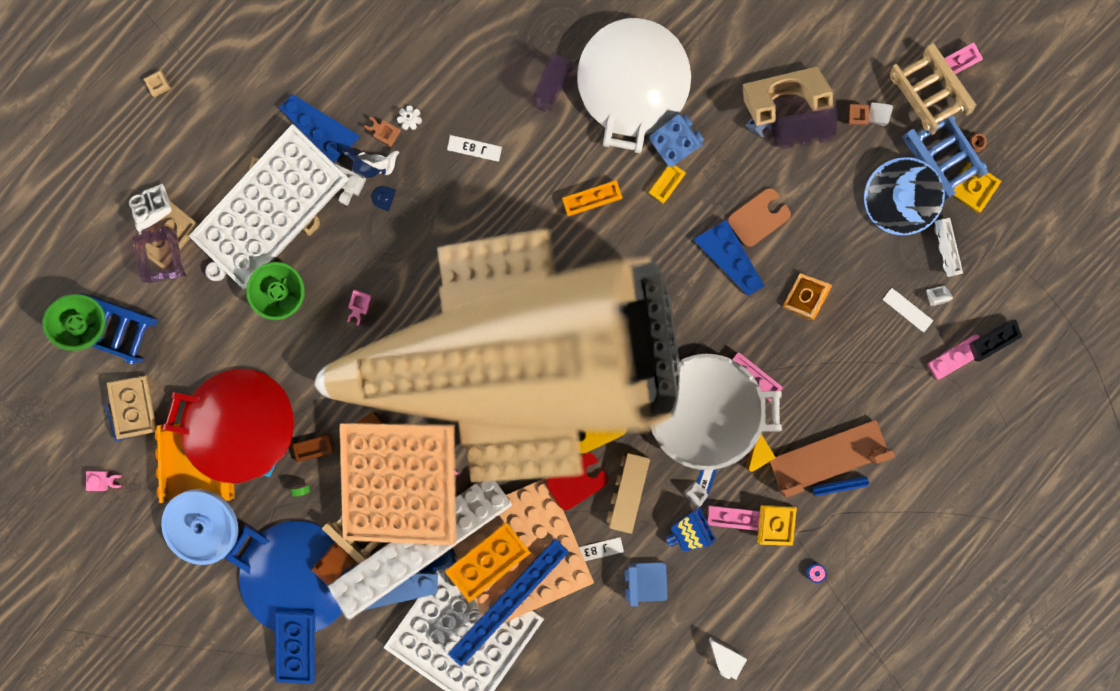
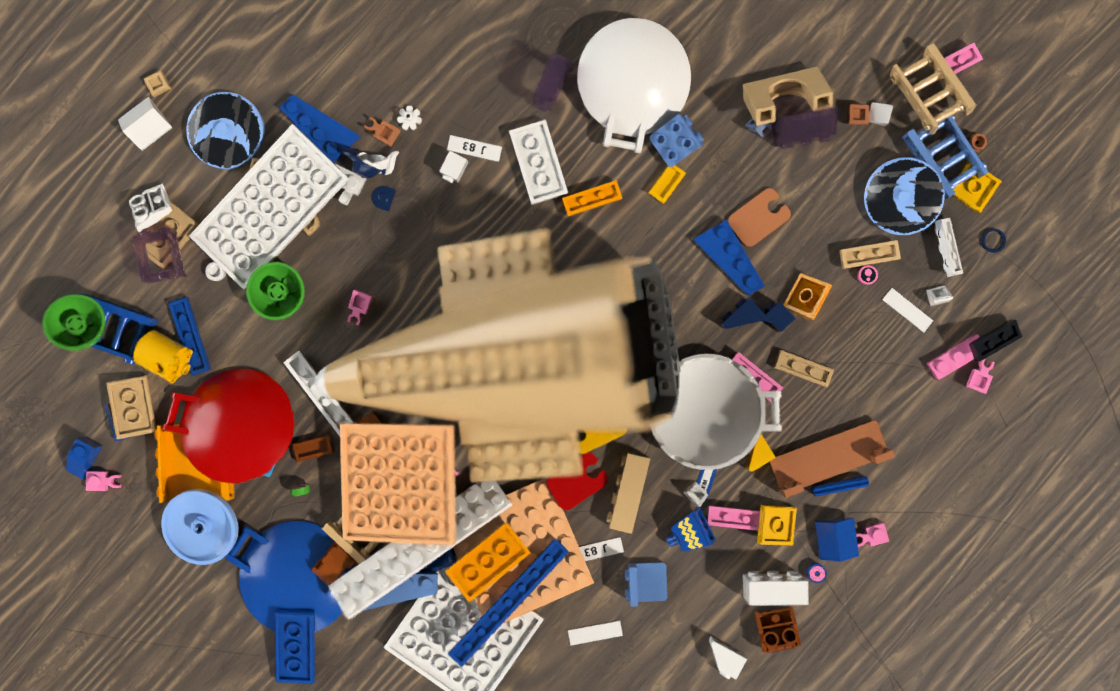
none -> blue slope [66,437,103,480]
none -> white slope [118,97,173,151]
none -> yellow cylinder [133,330,193,383]
none -> blue tile [168,297,211,376]
none -> dish [186,92,265,170]
none -> white plate [283,351,355,436]
none -> white brick [439,151,468,183]
none -> white plate [509,120,568,205]
none -> white sticker [568,621,623,645]
none -> dark blue arch [719,298,796,332]
none -> white brick [743,570,808,605]
none -> dark orange slope [754,605,801,653]
none -> tan tile [773,350,834,388]
none -> blue slope [815,517,859,562]
none -> tan plate [839,240,901,269]
none -> bright pink plate [856,522,889,547]
none -> tile [857,265,878,285]
none -> bright pink plate [966,359,995,394]
none -> dark blue piece [981,229,1006,253]

